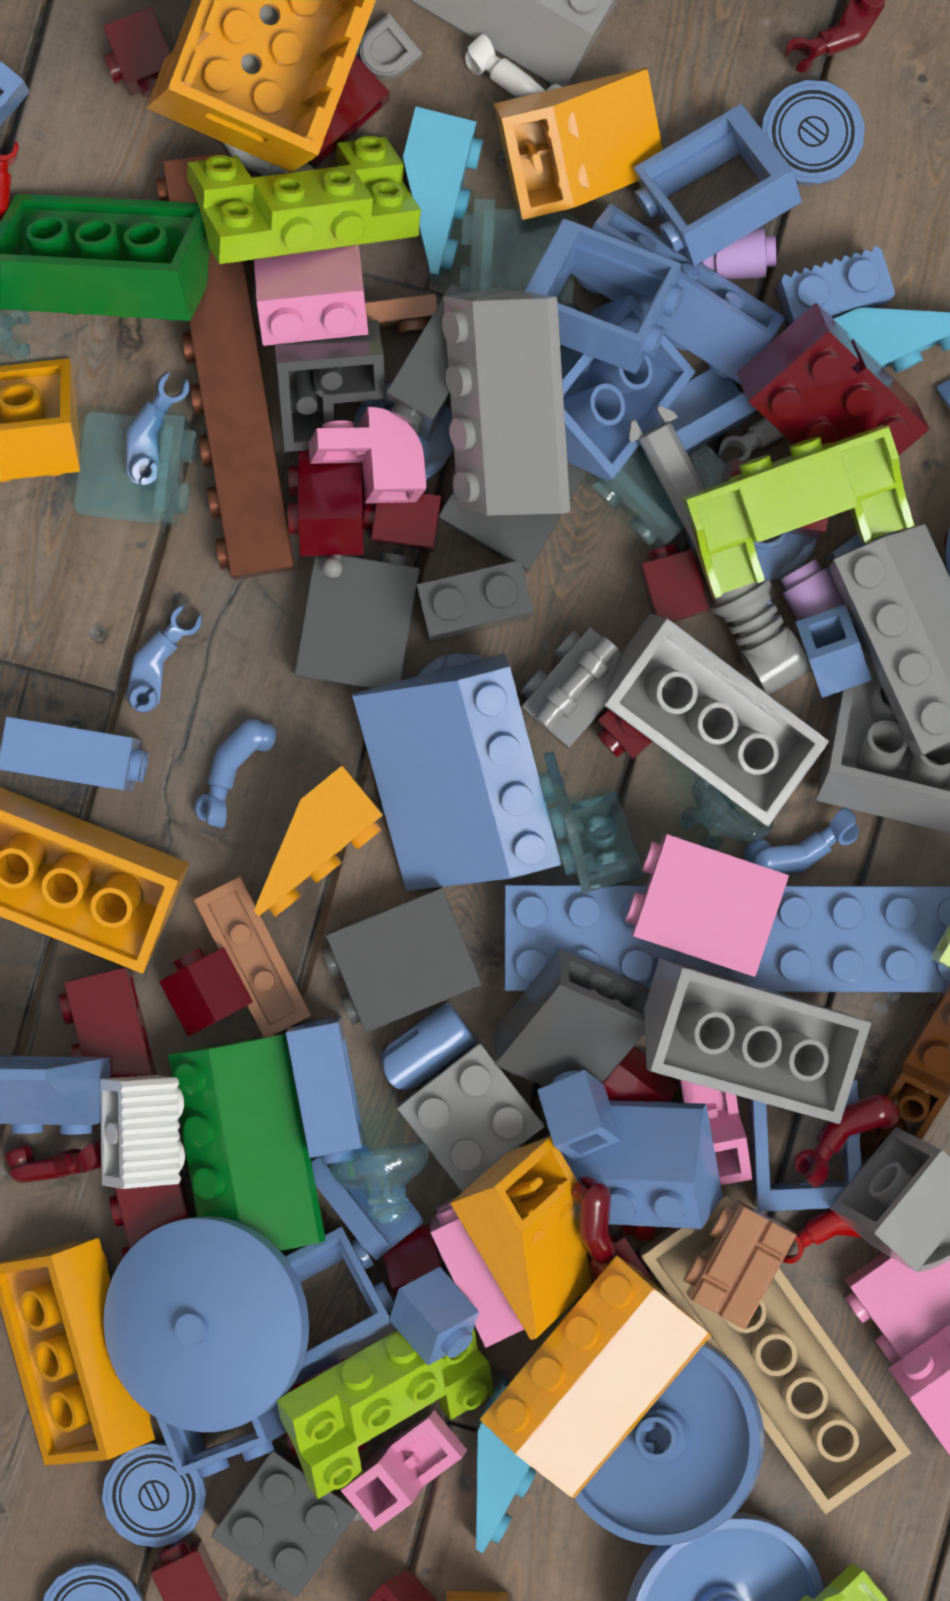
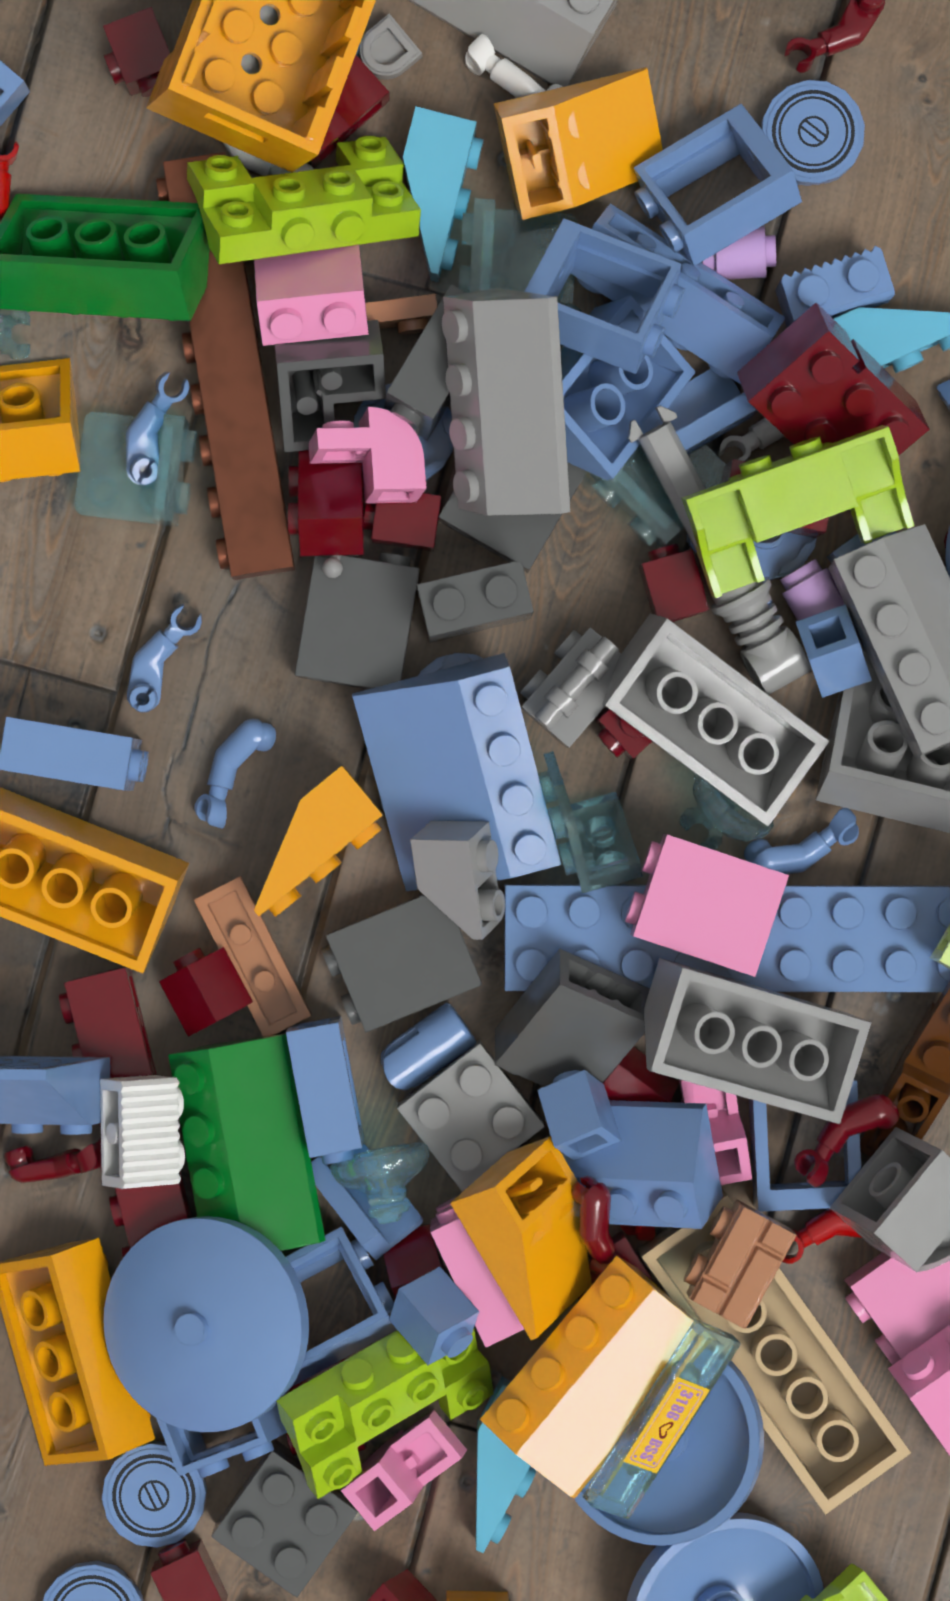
none -> light grey slope [410,821,505,940]
none -> clear light blue tile [582,1319,741,1520]

